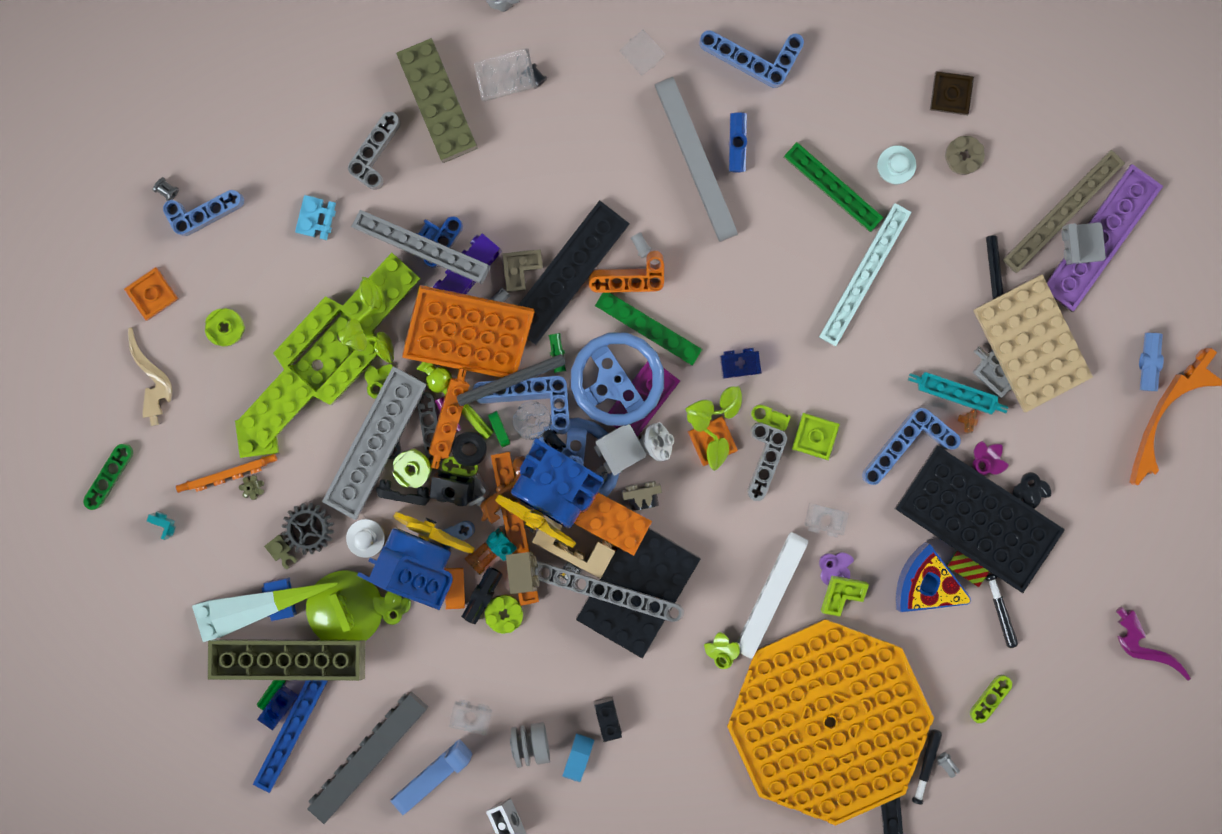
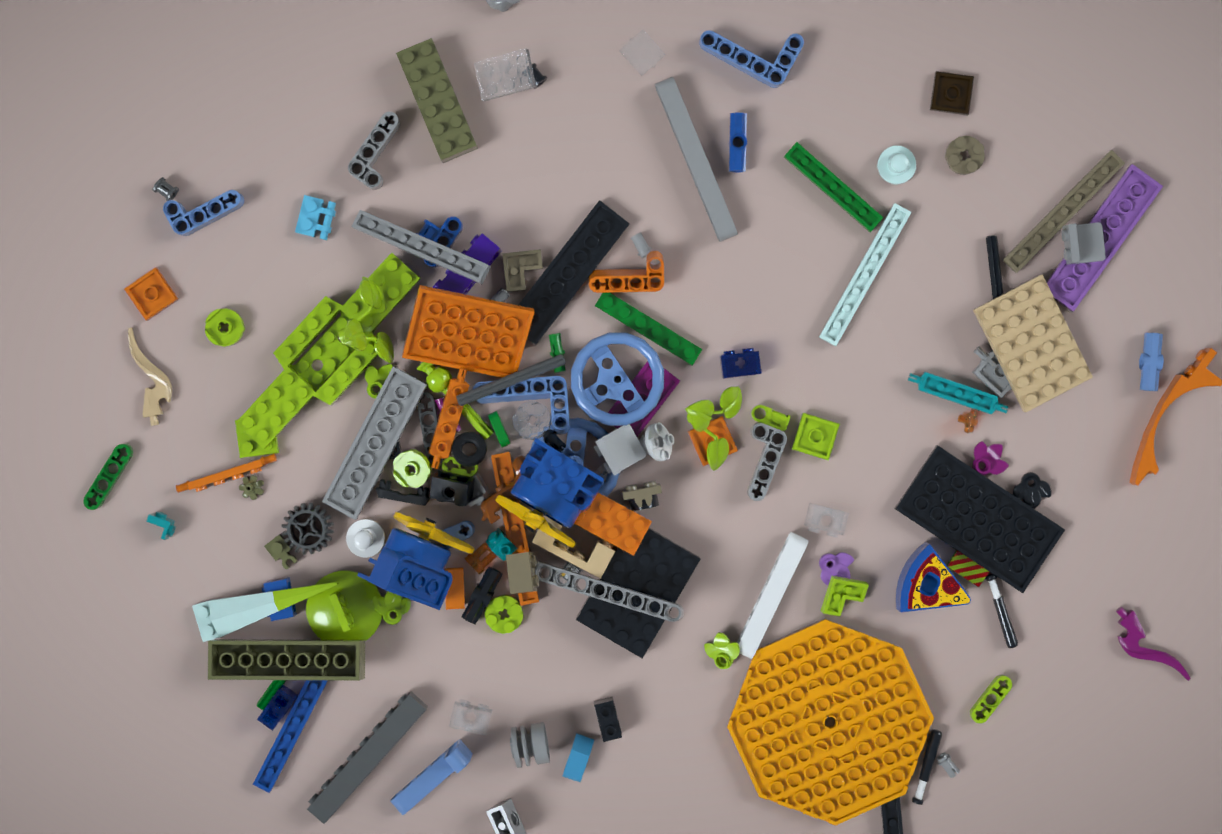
medium blue beam [862,408,961,485] -> none

